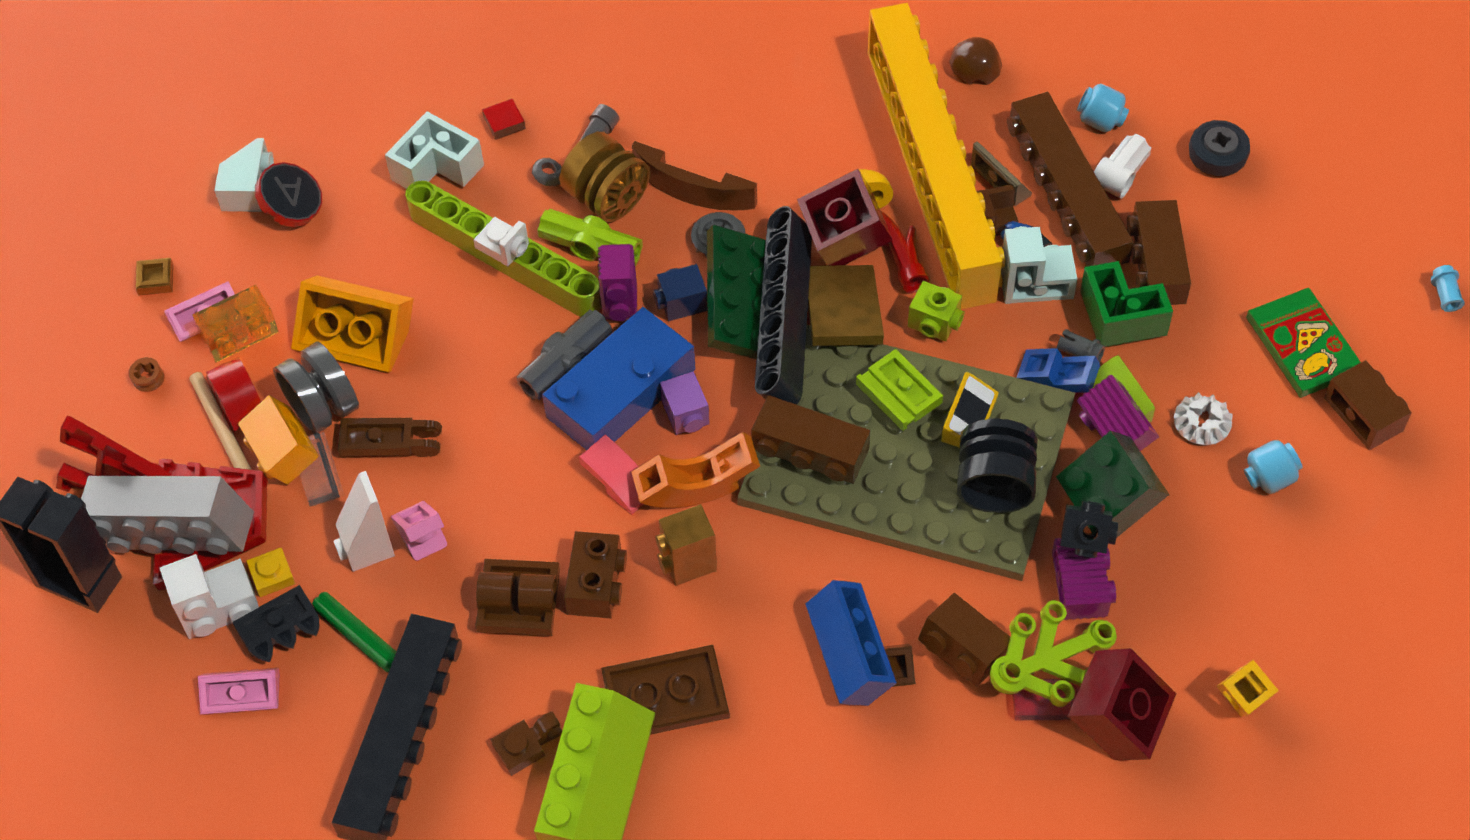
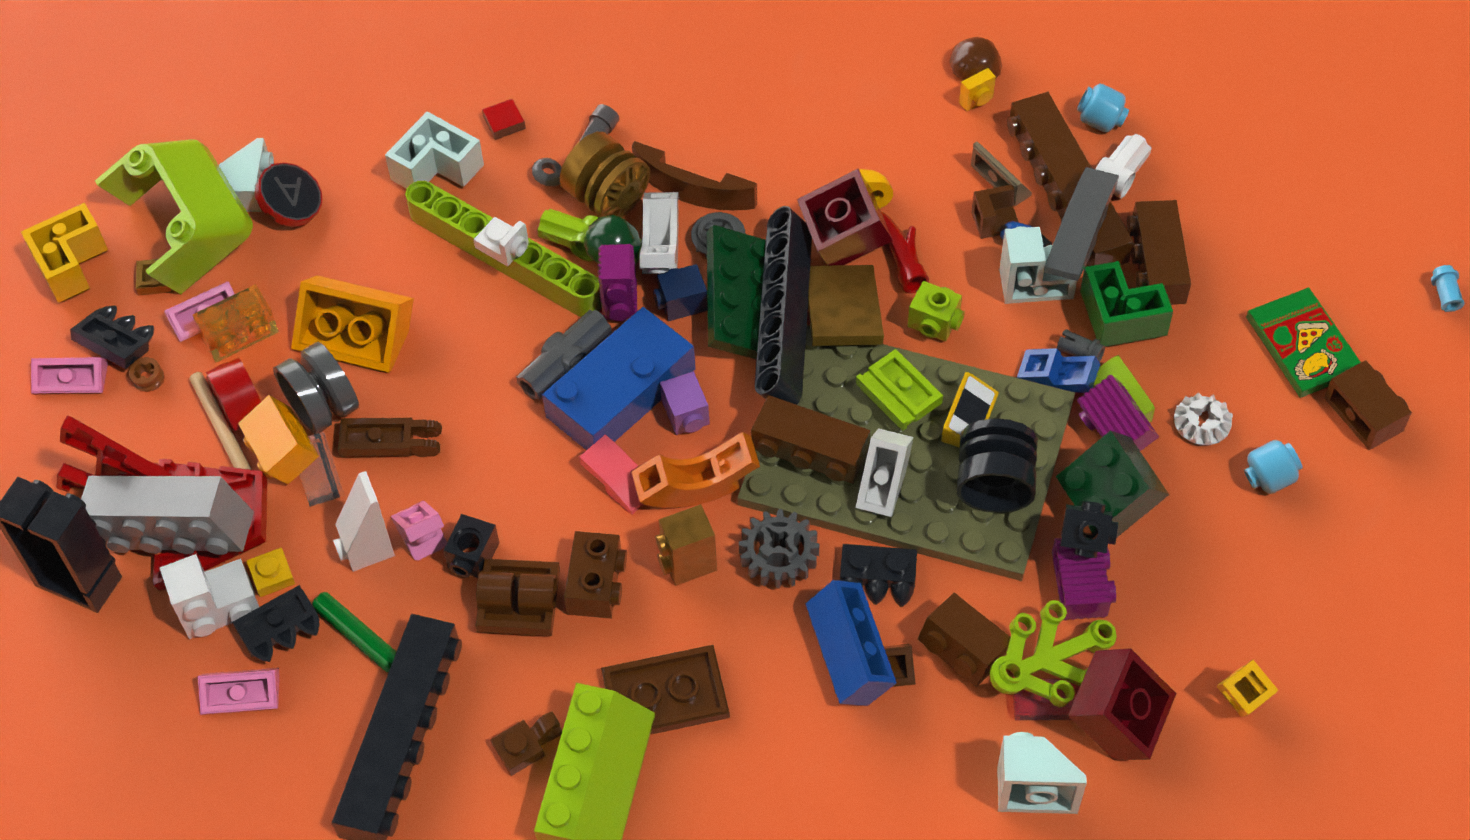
yellow brick [868,3,1005,309] -> none
black wheel [1189,120,1250,176] -> none
none -> yellow brick [21,202,108,303]
none -> bright pink slope [31,357,108,394]
none -> black plate [70,305,154,369]
none -> lime windscreen [95,139,253,294]
none -> black brick [443,514,500,578]
none -> dark green hair [584,215,641,263]
none -> white arch [639,192,679,274]
none -> dark grey gear [739,509,820,589]
none -> black plate [840,544,917,607]
none -> white slope [856,428,914,517]
none -> yellow plate [959,68,996,112]
none -> light aqua slope [997,732,1087,814]
none -> dark grey slope [1044,167,1119,281]

